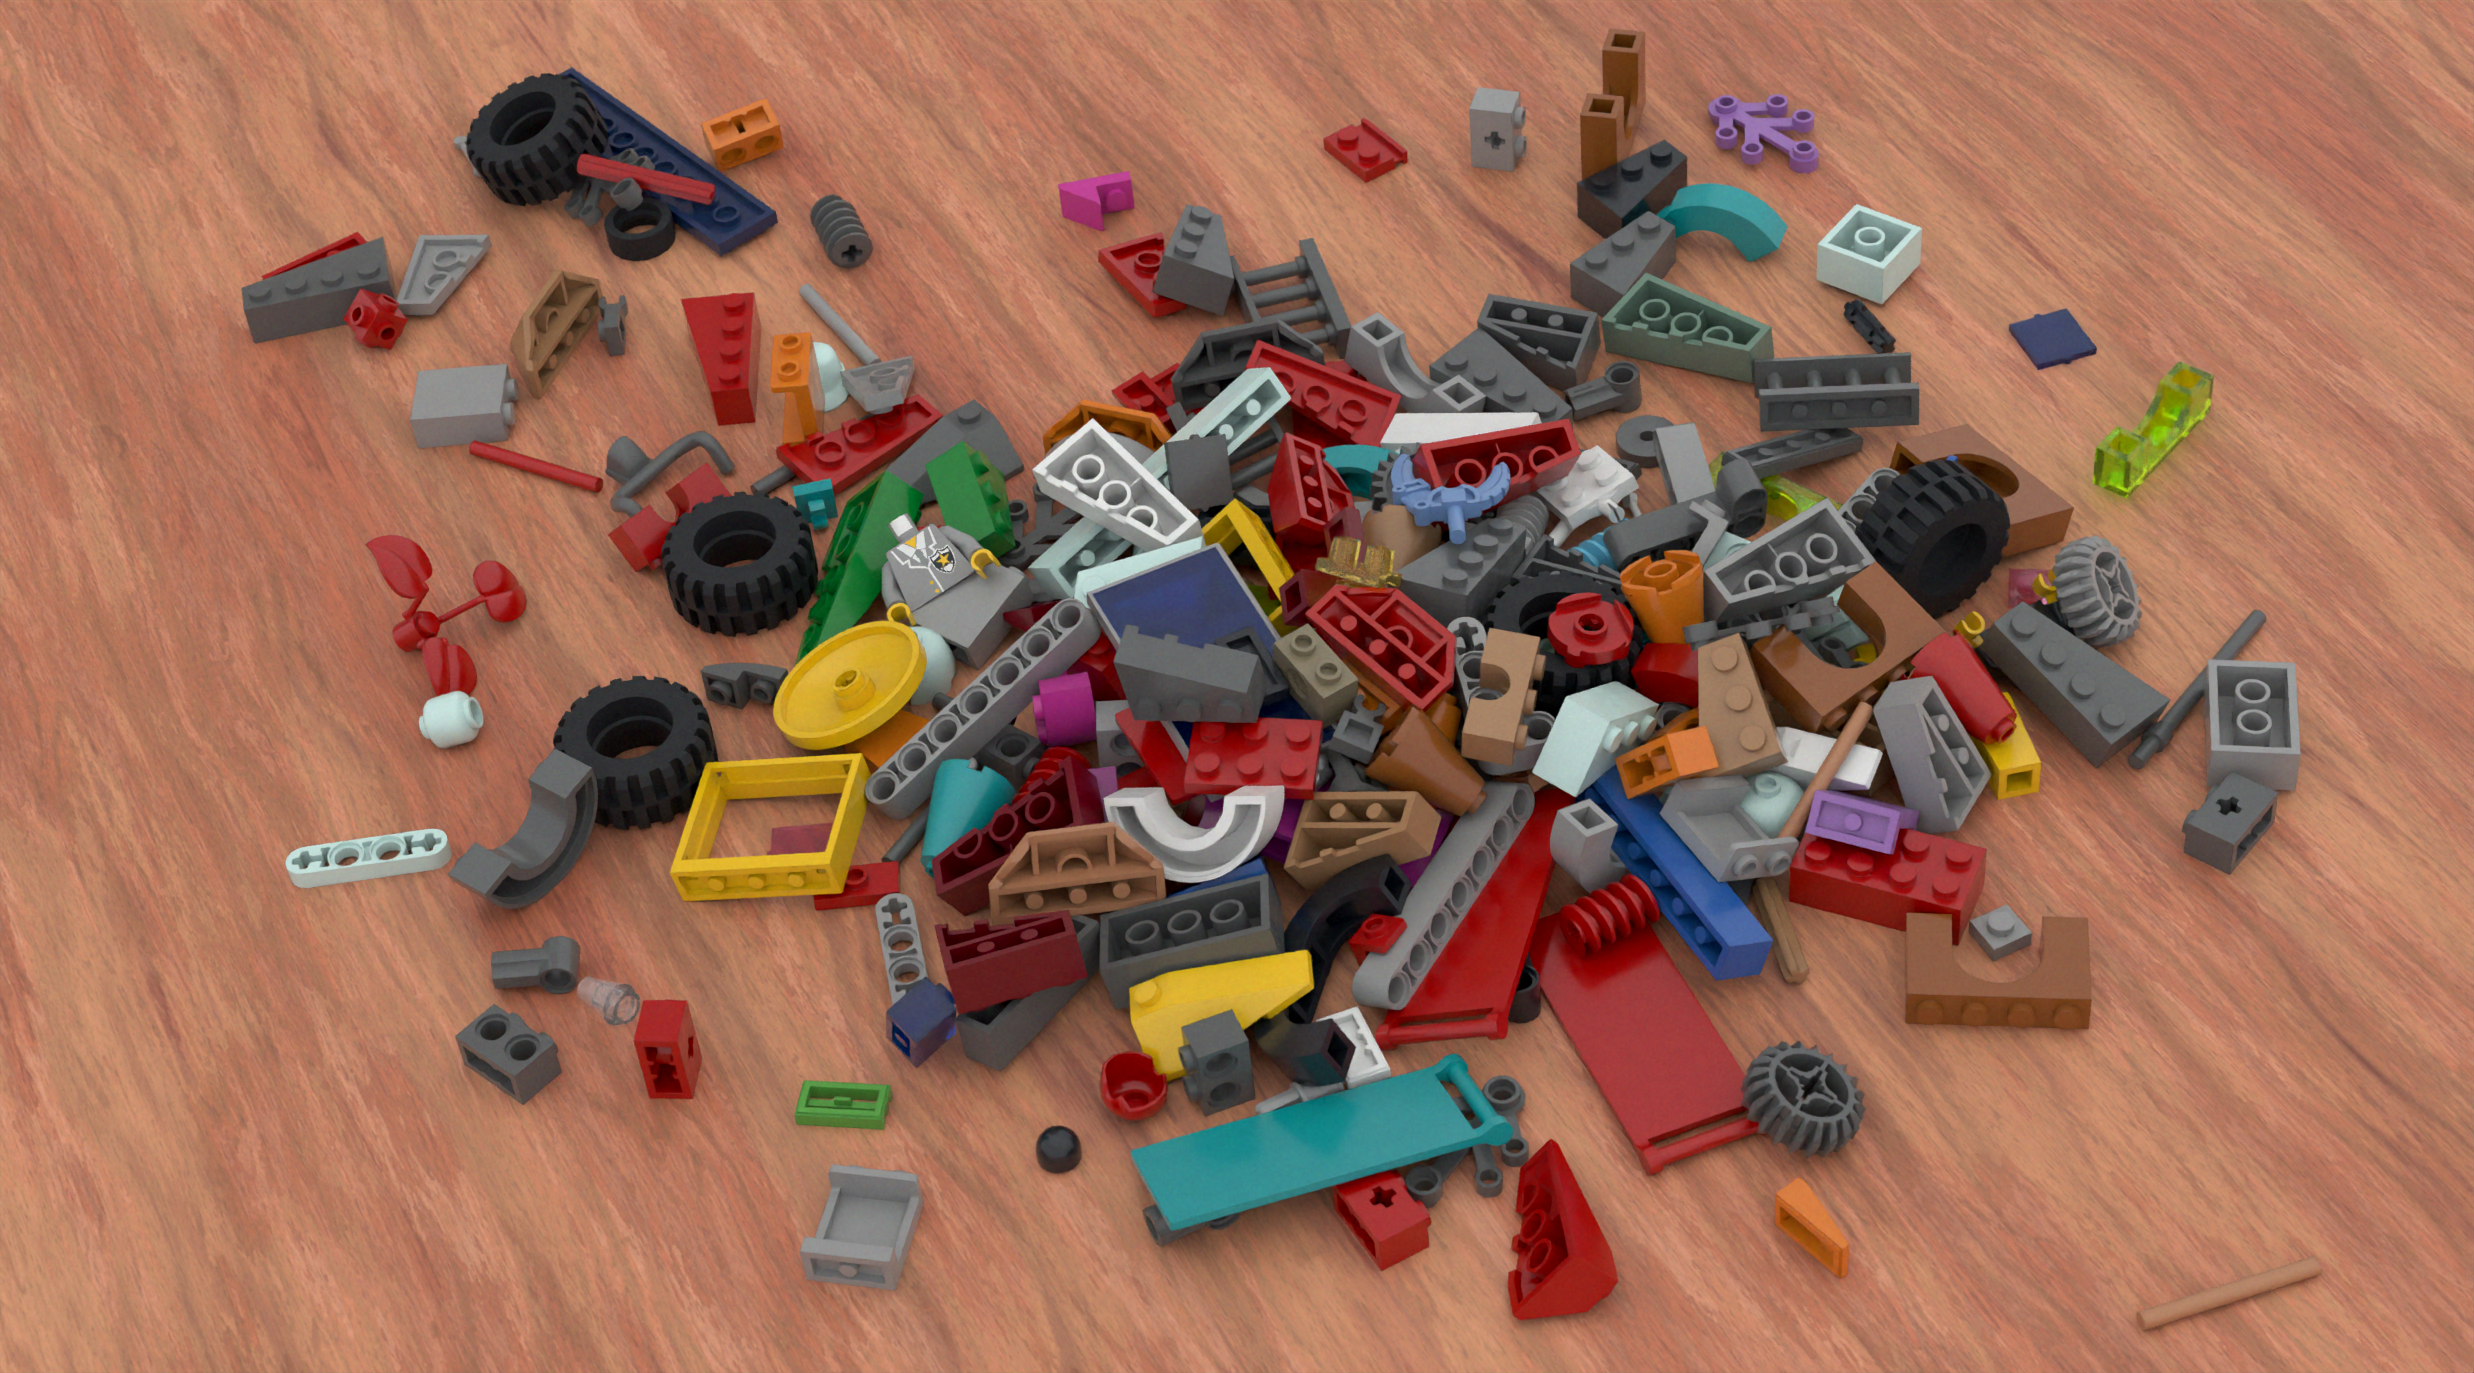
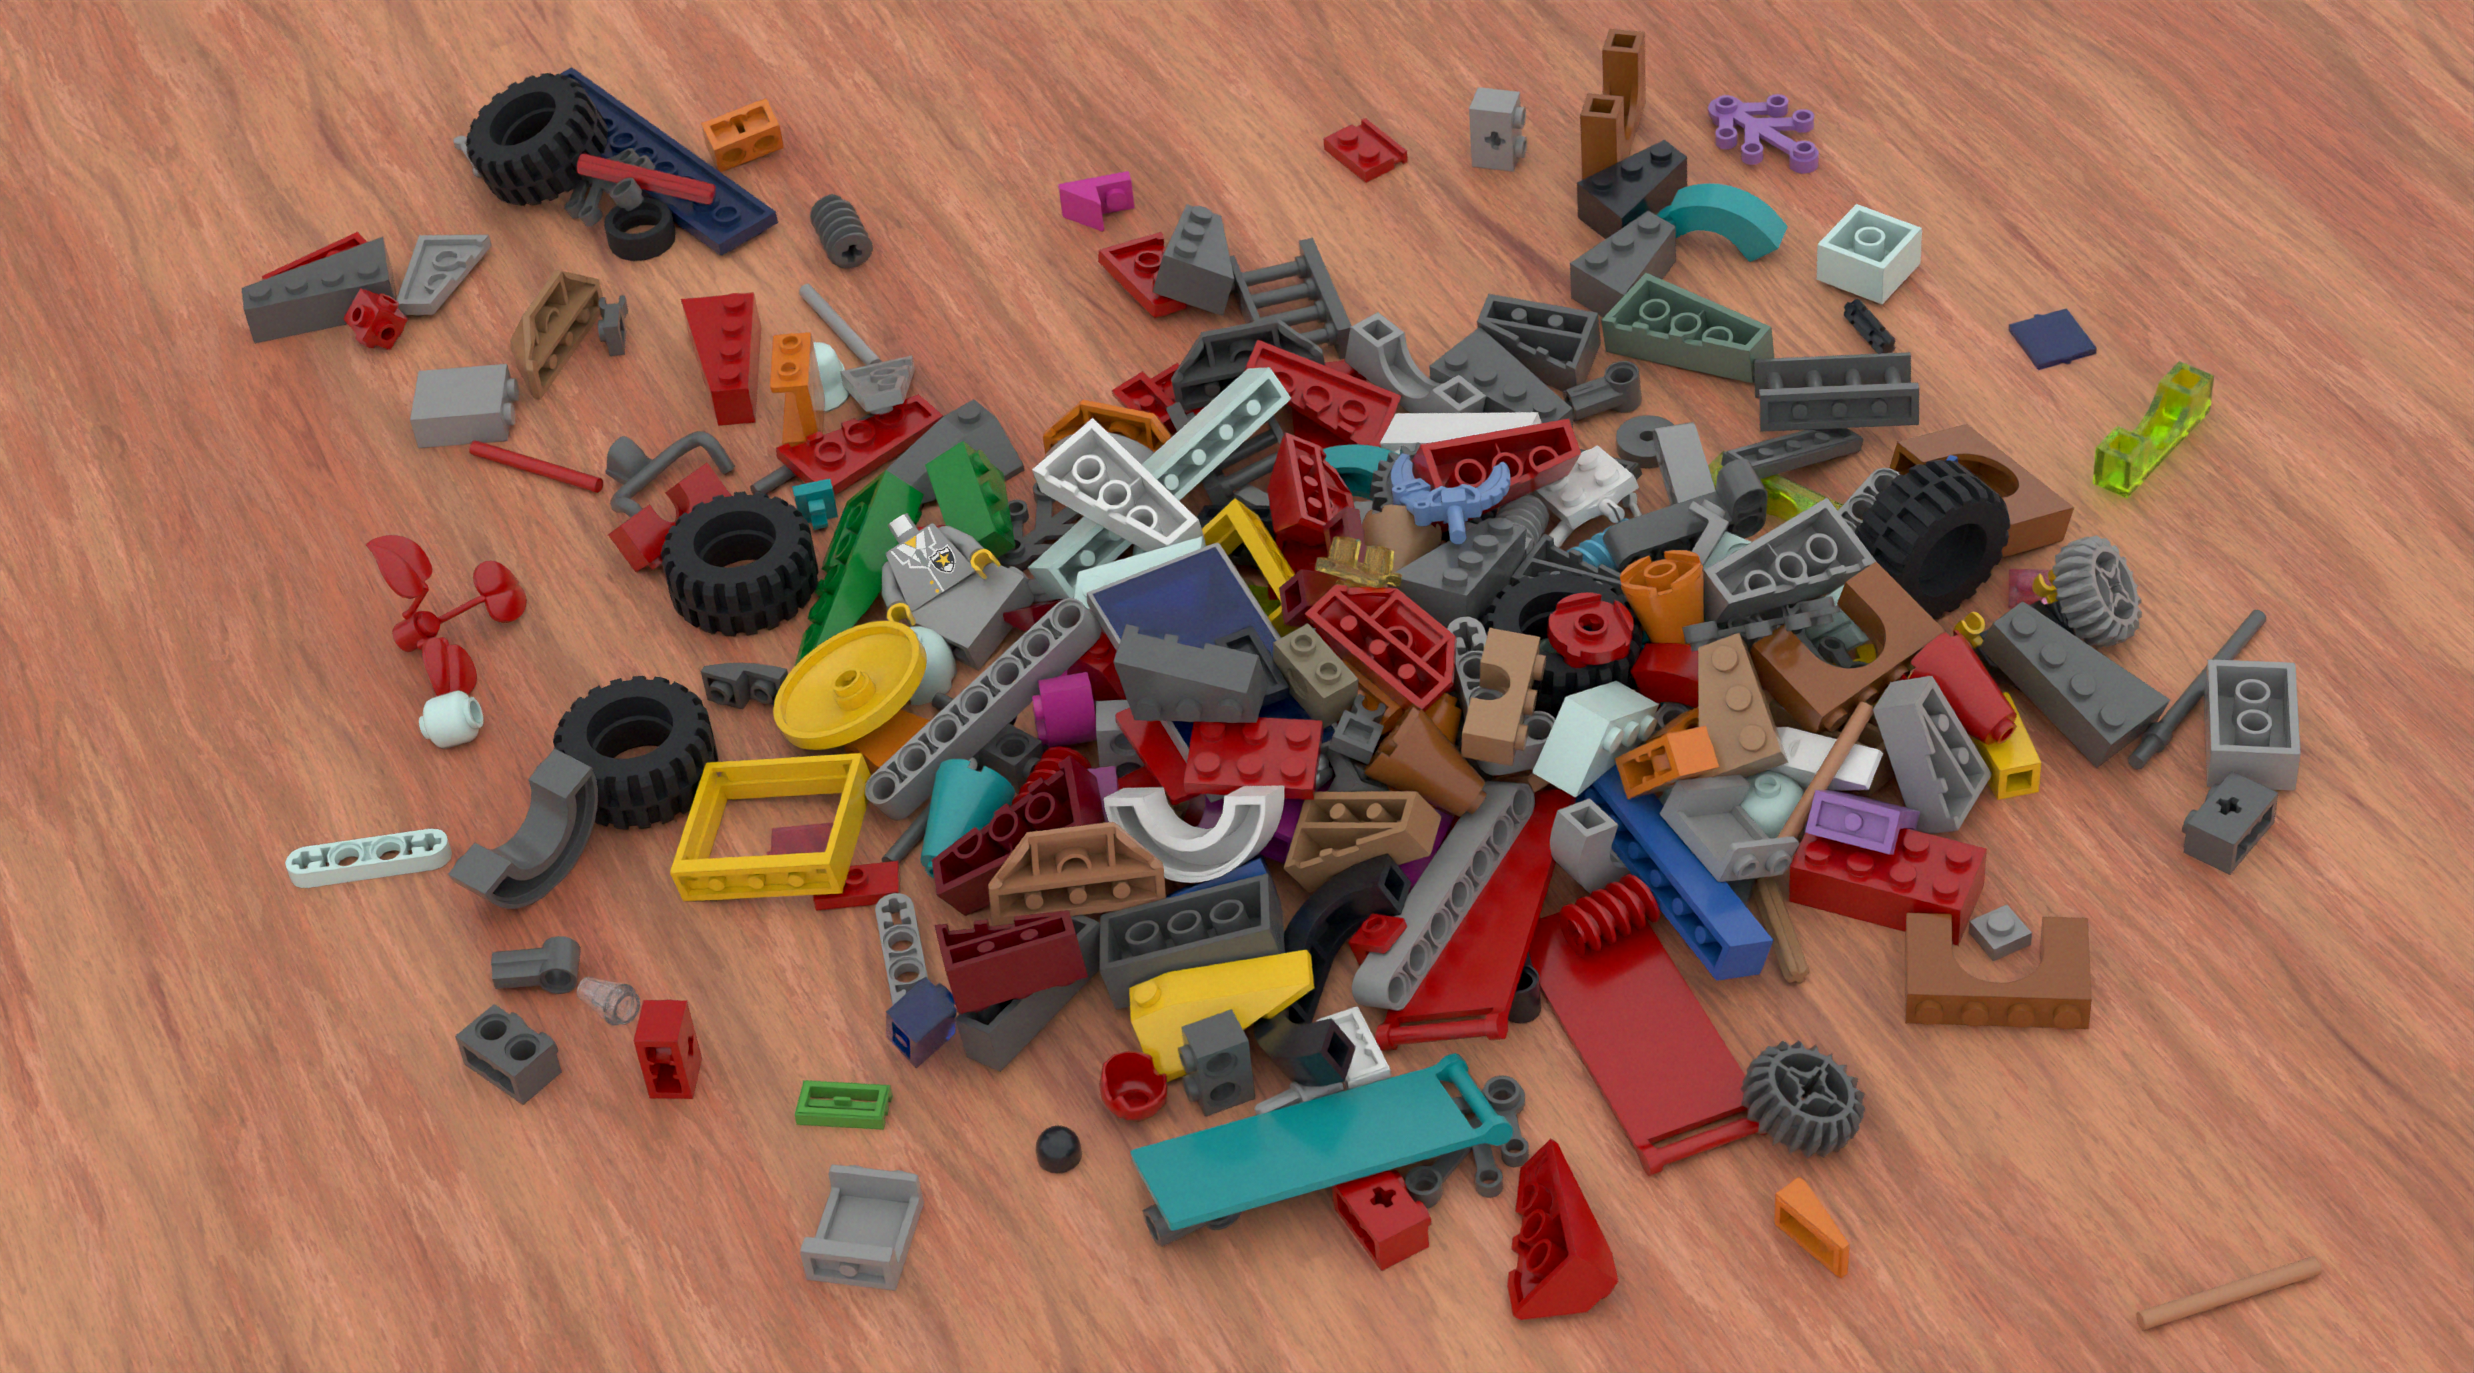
dark grey piece [1164,434,1234,512] -> none

